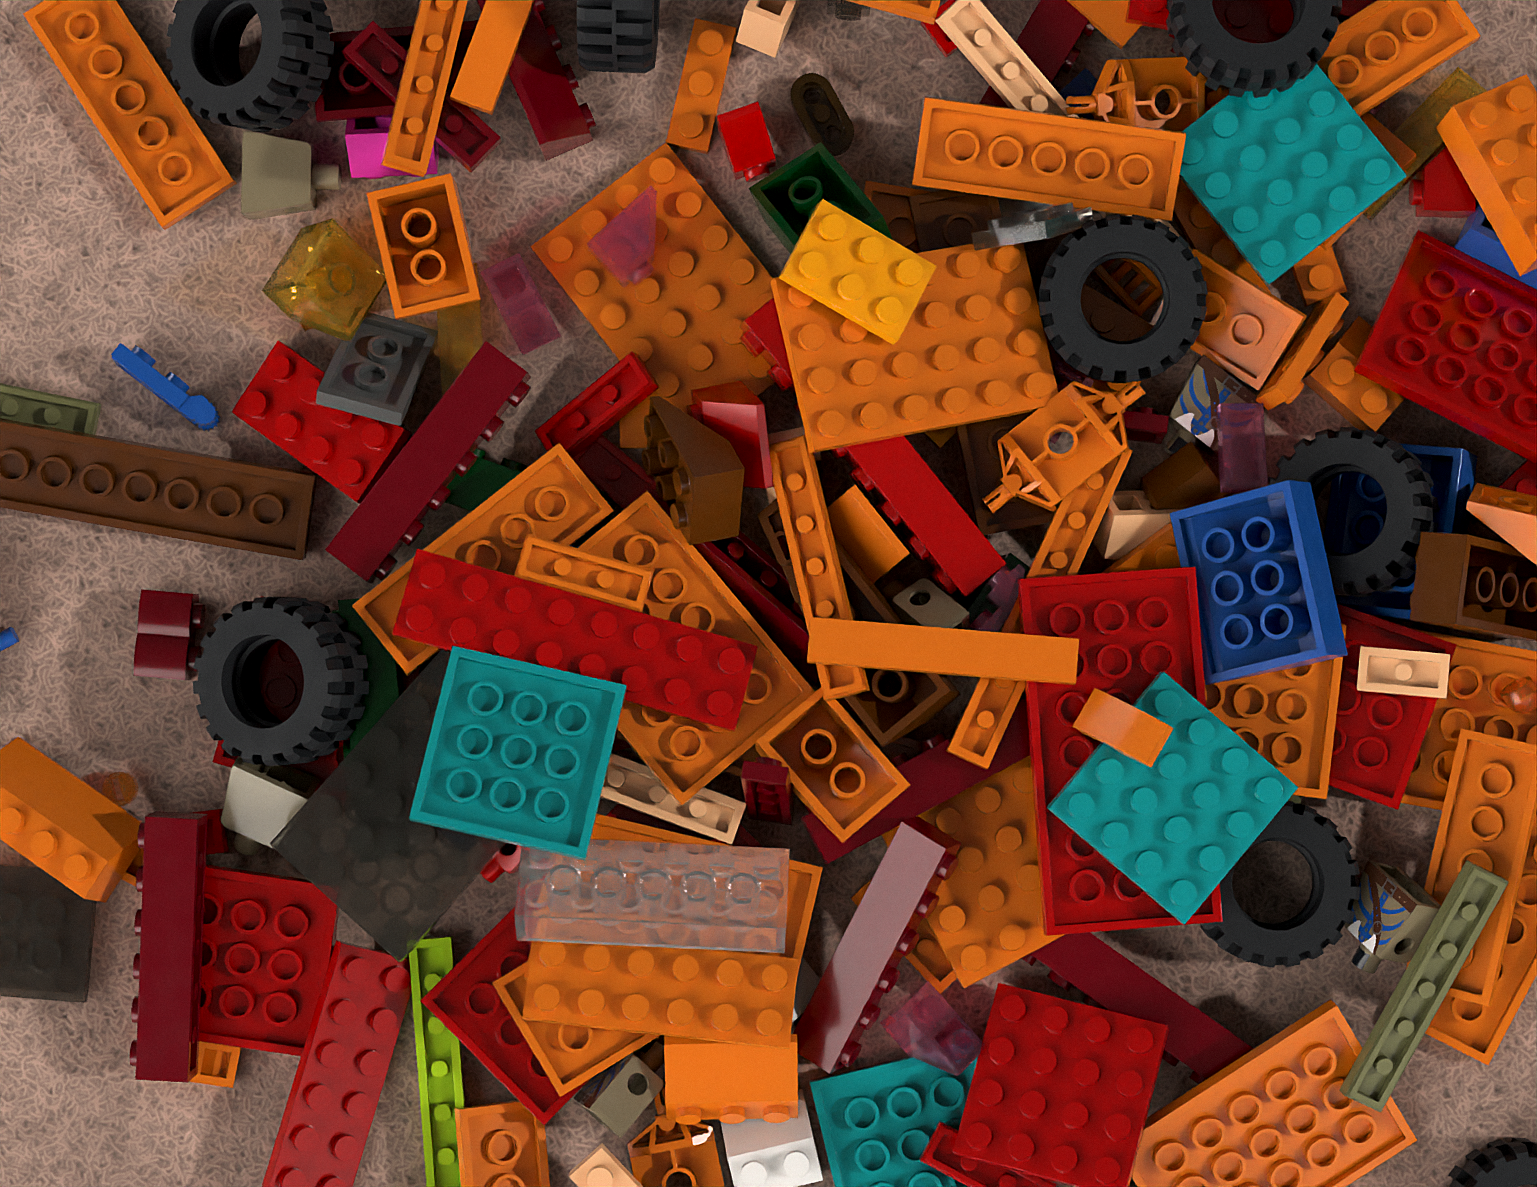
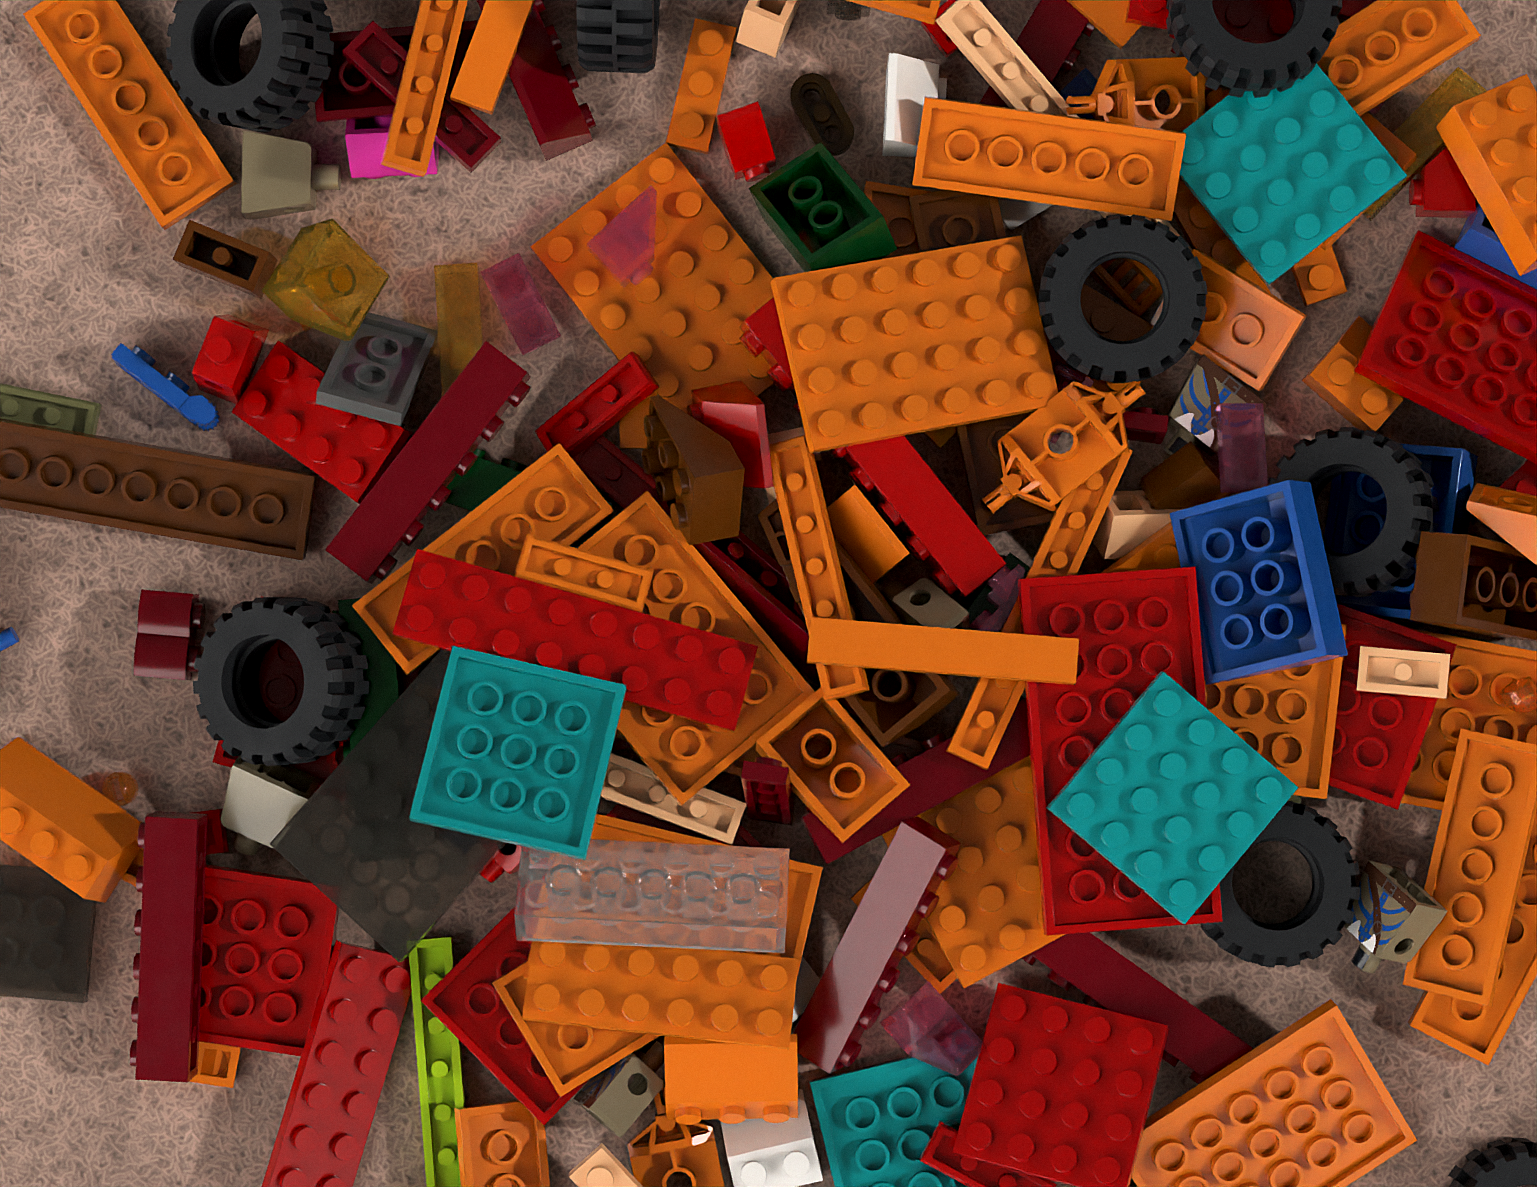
orange slope [366,173,481,320] -> none
light orange plate [778,199,937,345] -> none
clear smoke plate [971,202,1094,250] -> none
orange slope [1073,688,1174,768] -> none
orange plate [1256,292,1350,411] -> none
olive tile [1339,860,1509,1112] -> none
none -> reddish brown brick [173,220,278,299]
none -> red torso [192,314,269,404]
none -> white slope [882,53,947,157]

